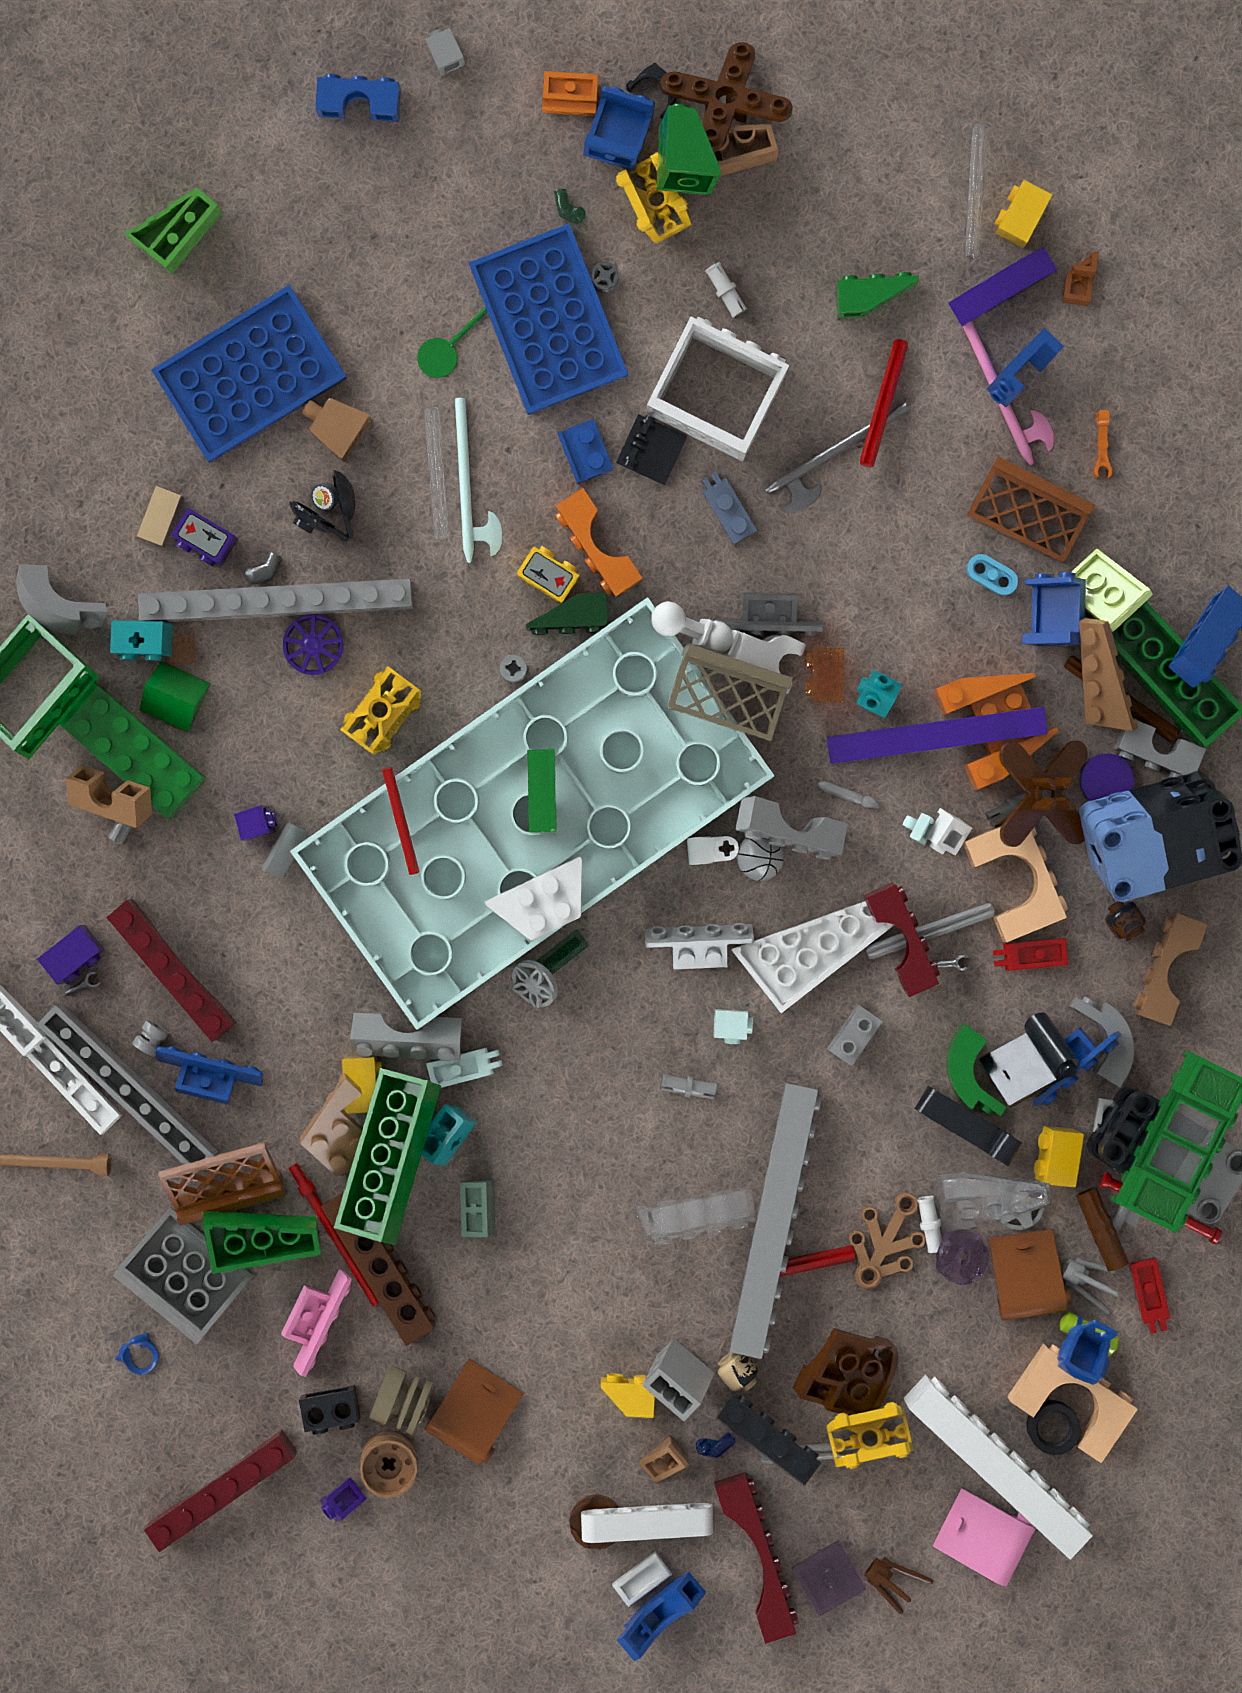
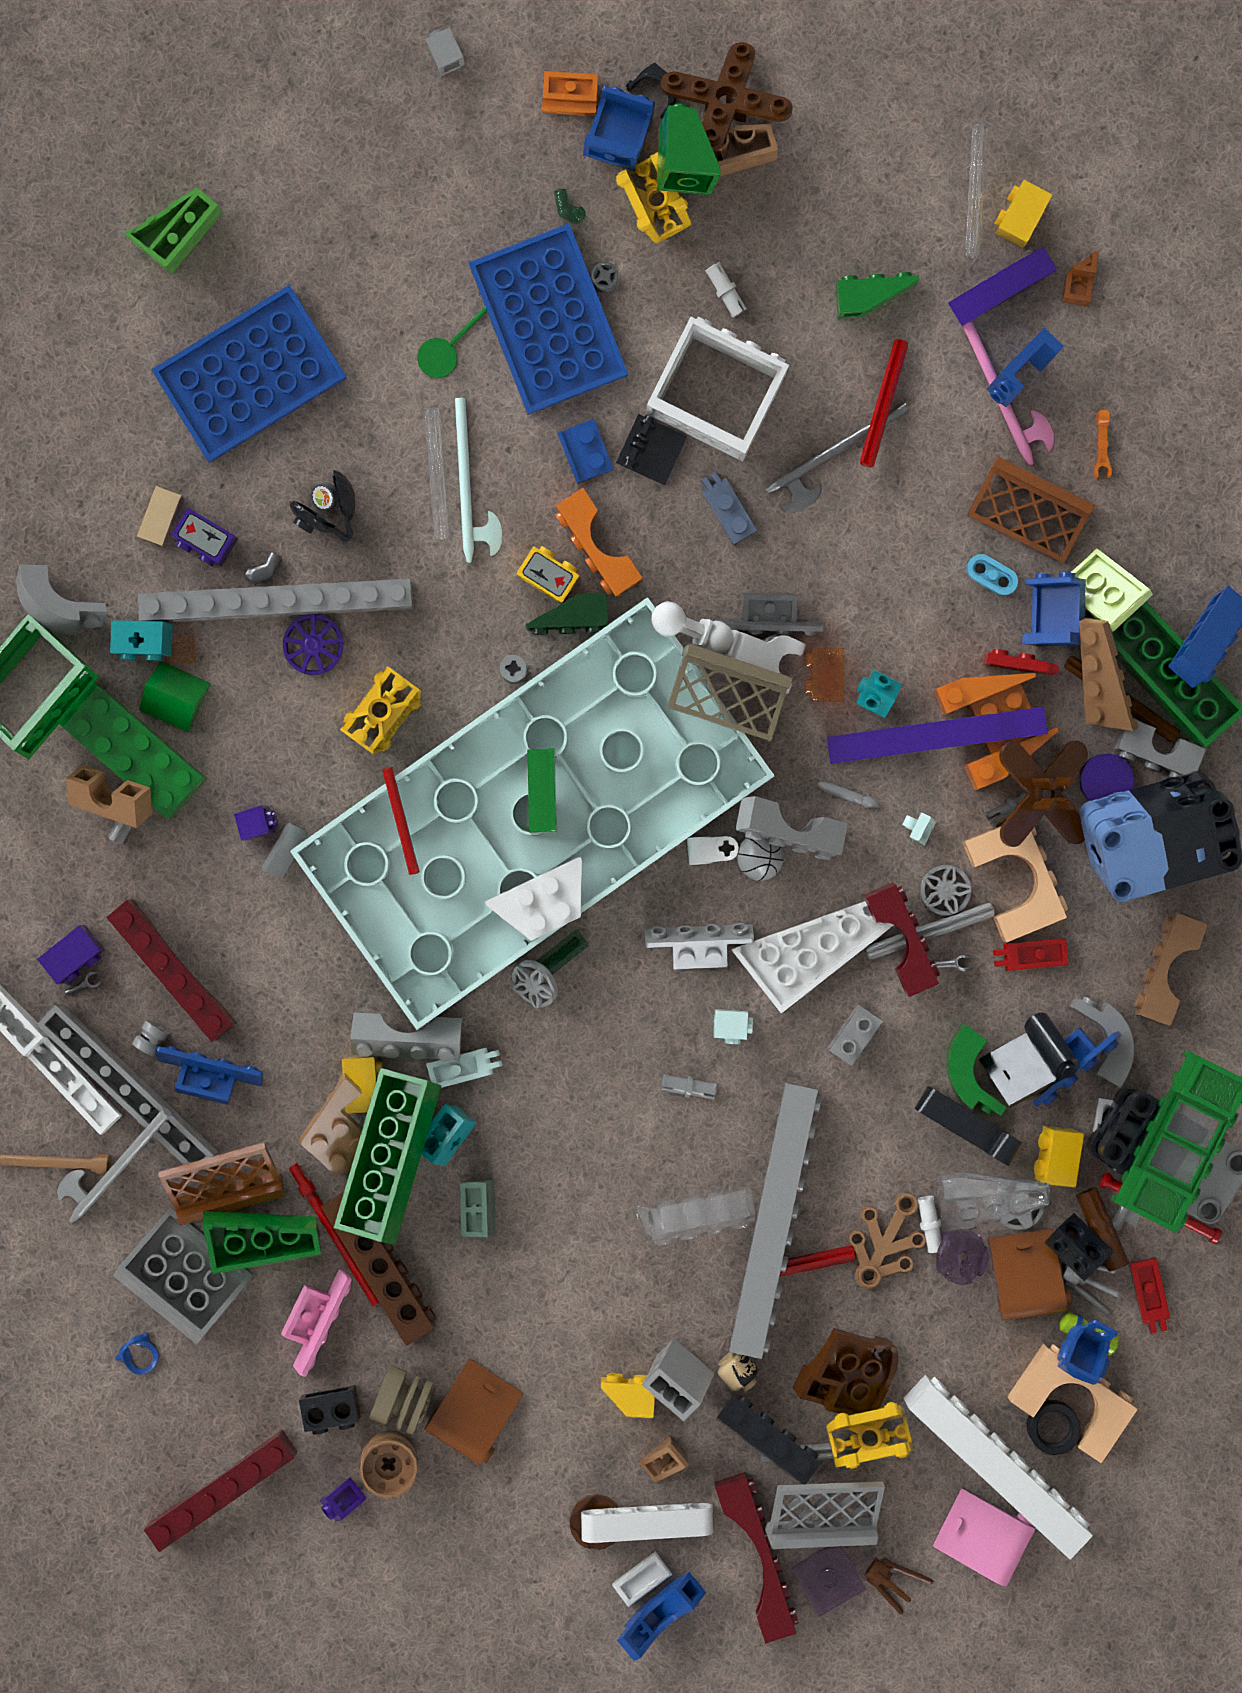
medium nougat torso [302,398,372,463] -> none
blue arch [315,74,401,122] -> none
clear blue arm [695,1432,737,1458] -> none
white brick [926,808,972,856] -> none
head [1105,901,1146,941] -> none
none -> light grey piece [57,1108,172,1223]
none -> light grey fence [766,1481,885,1549]
none -> light grey wheel [920,865,971,915]
none -> red hinge [983,649,1059,675]
none -> black brick [1044,1213,1114,1281]

